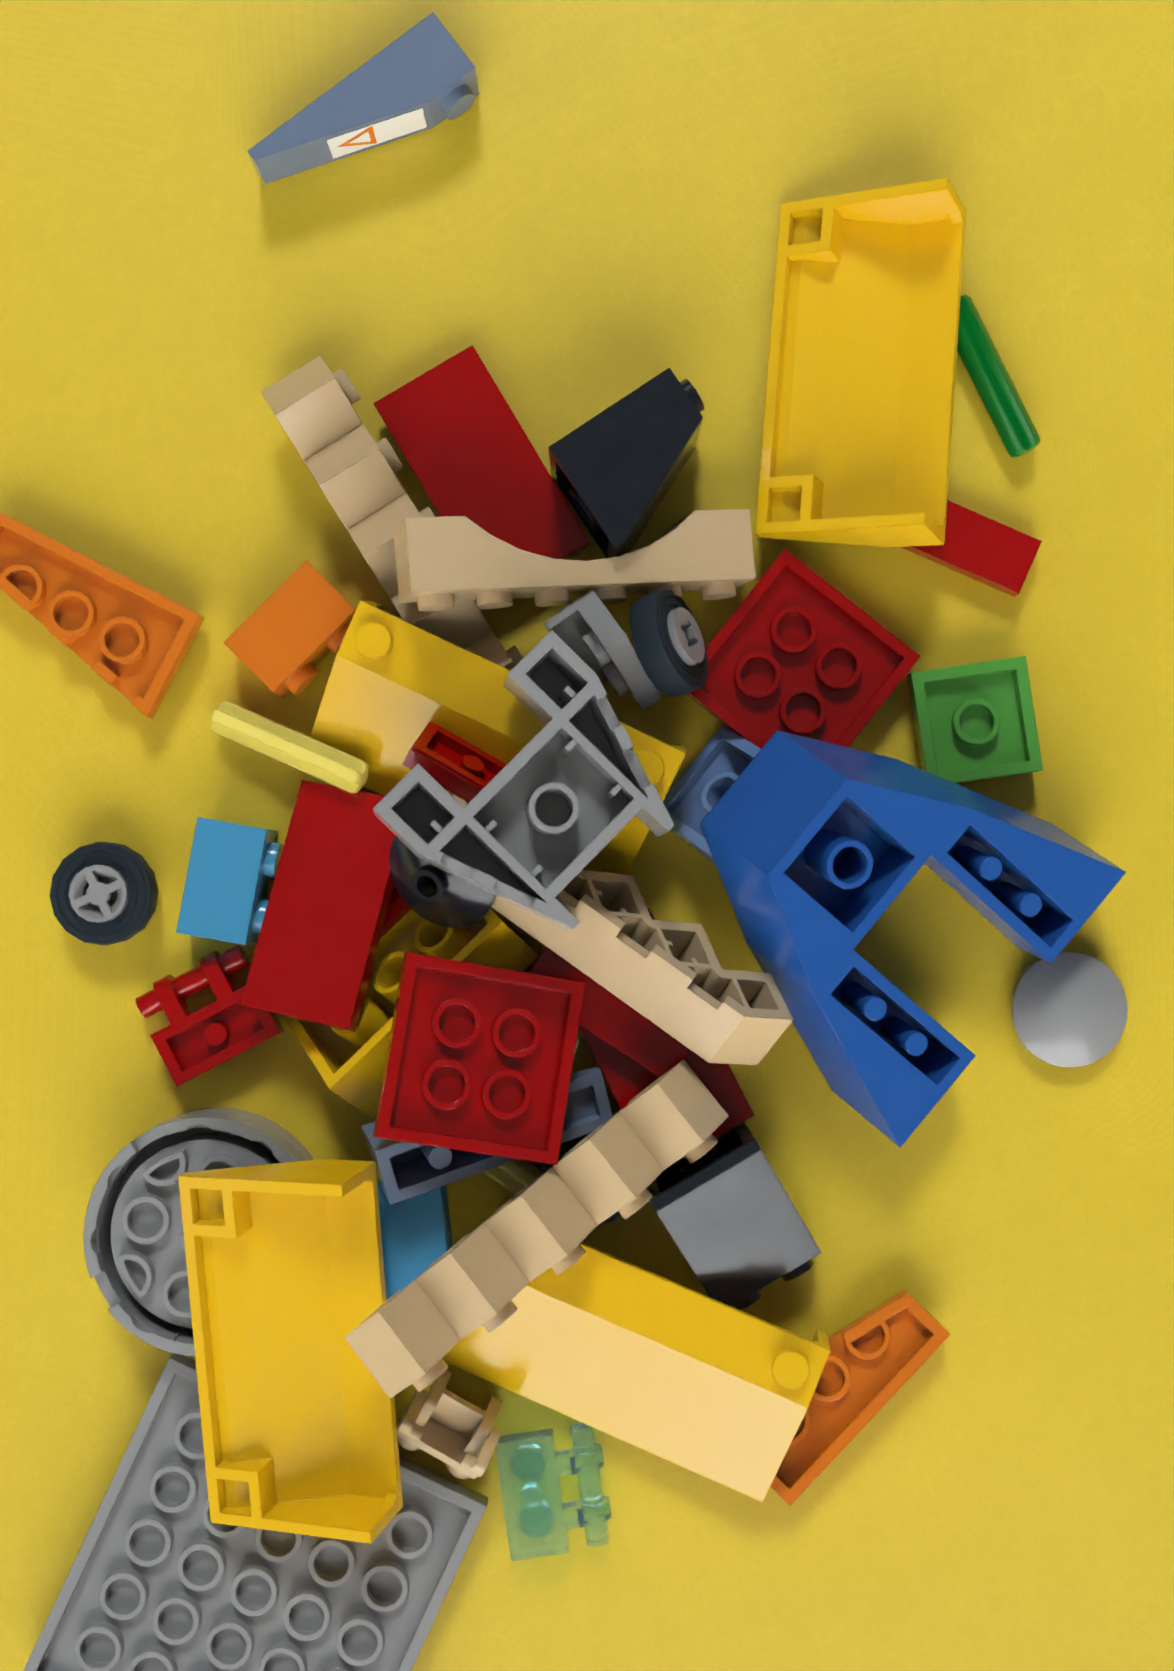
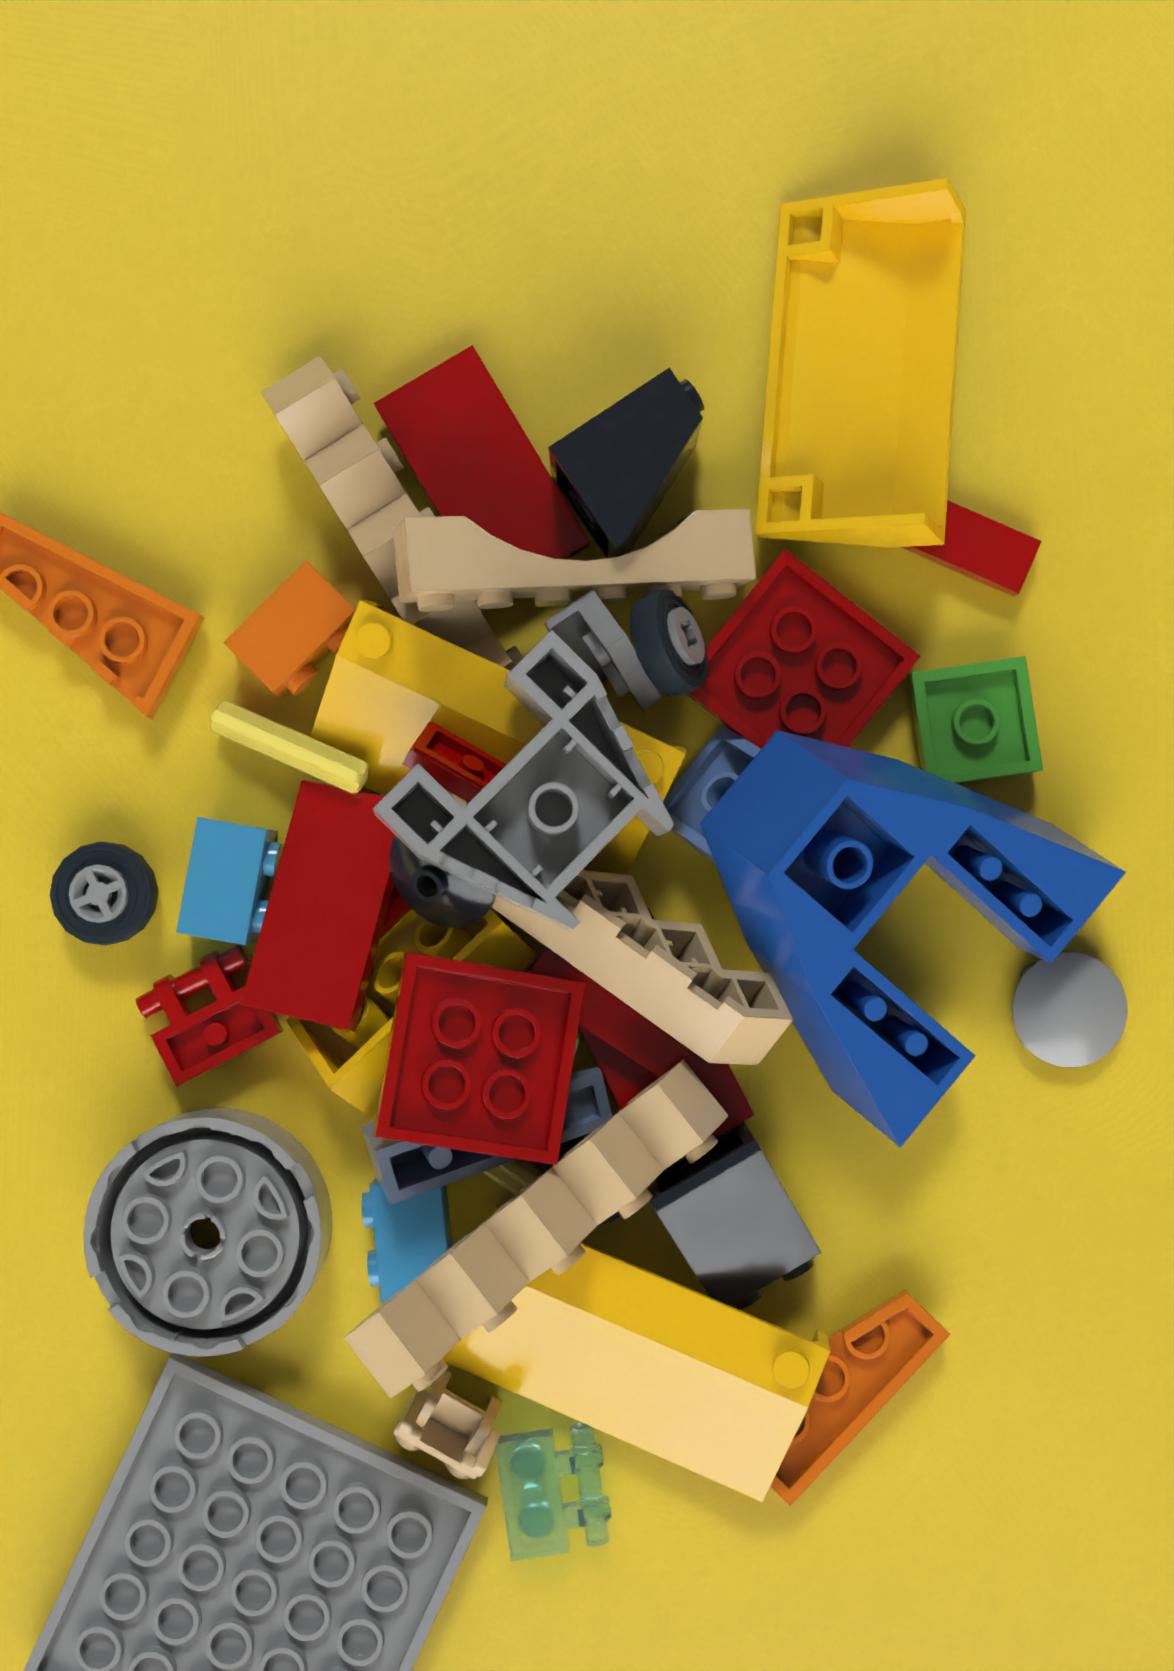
yellow slope [178,1159,403,1544] -> none
sand blue slope [247,12,479,184] -> none
green axle [957,295,1040,457] -> none

